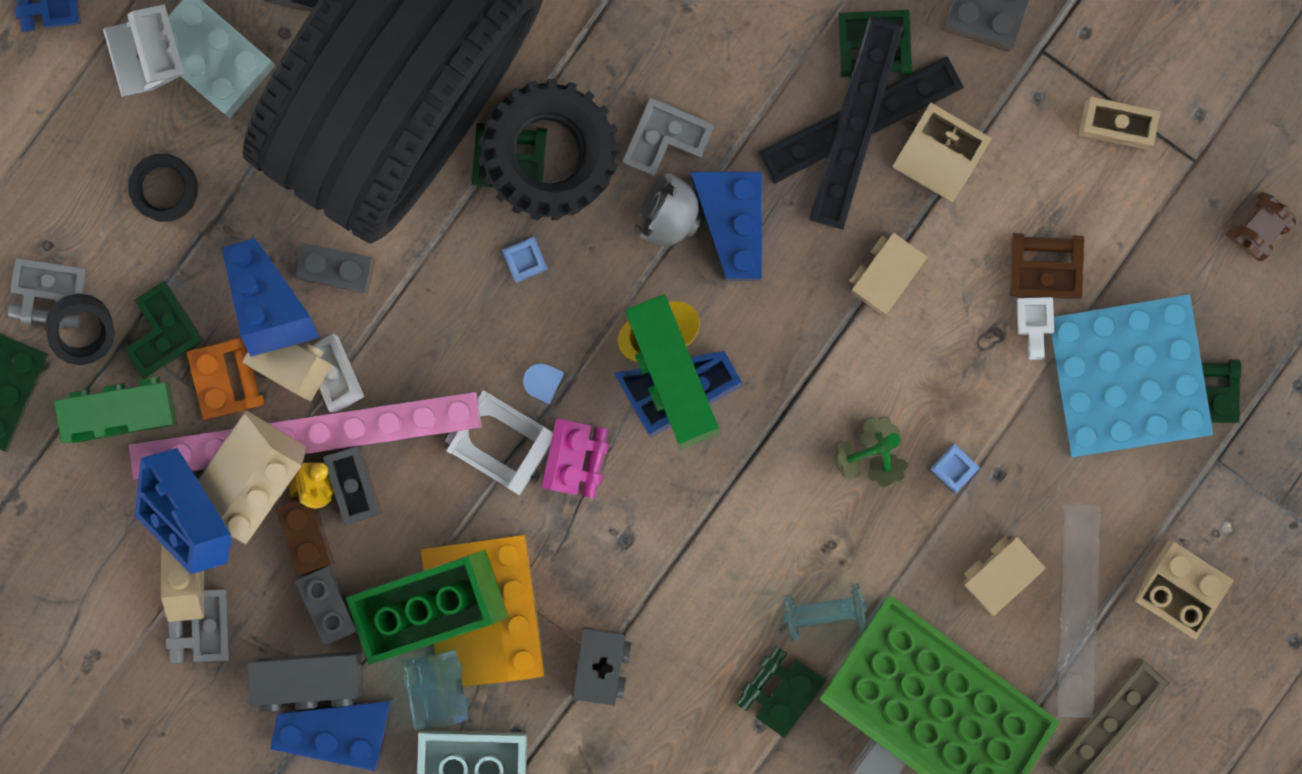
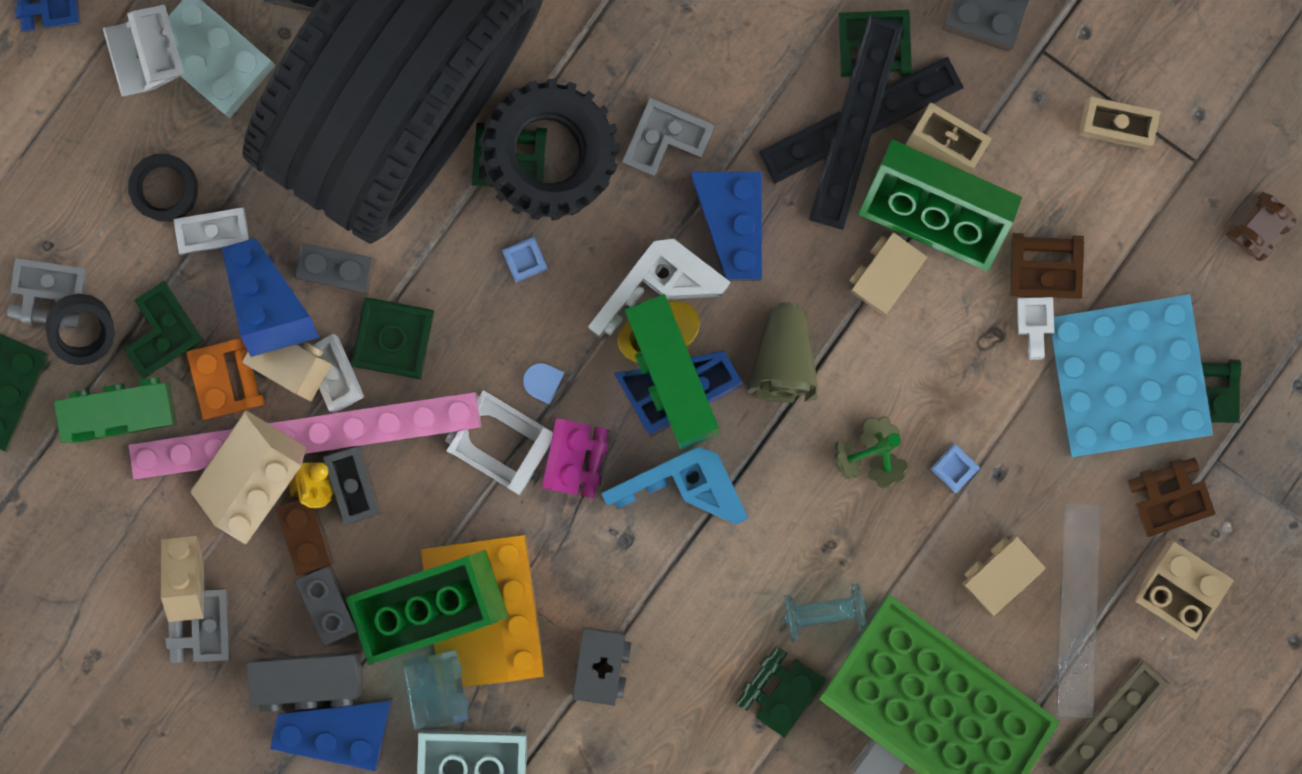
blue wedge [135,448,232,574] -> none
light grey cylinder [634,173,701,246] -> none
none -> white plate [173,207,250,255]
none -> dark green plate [351,297,435,380]
none -> white bracket [588,239,731,338]
none -> dark azure bracket [601,447,749,525]
none -> olive cone [747,302,819,402]
none -> green brick [858,139,1022,272]
none -> reddish brown plate [1128,457,1216,537]

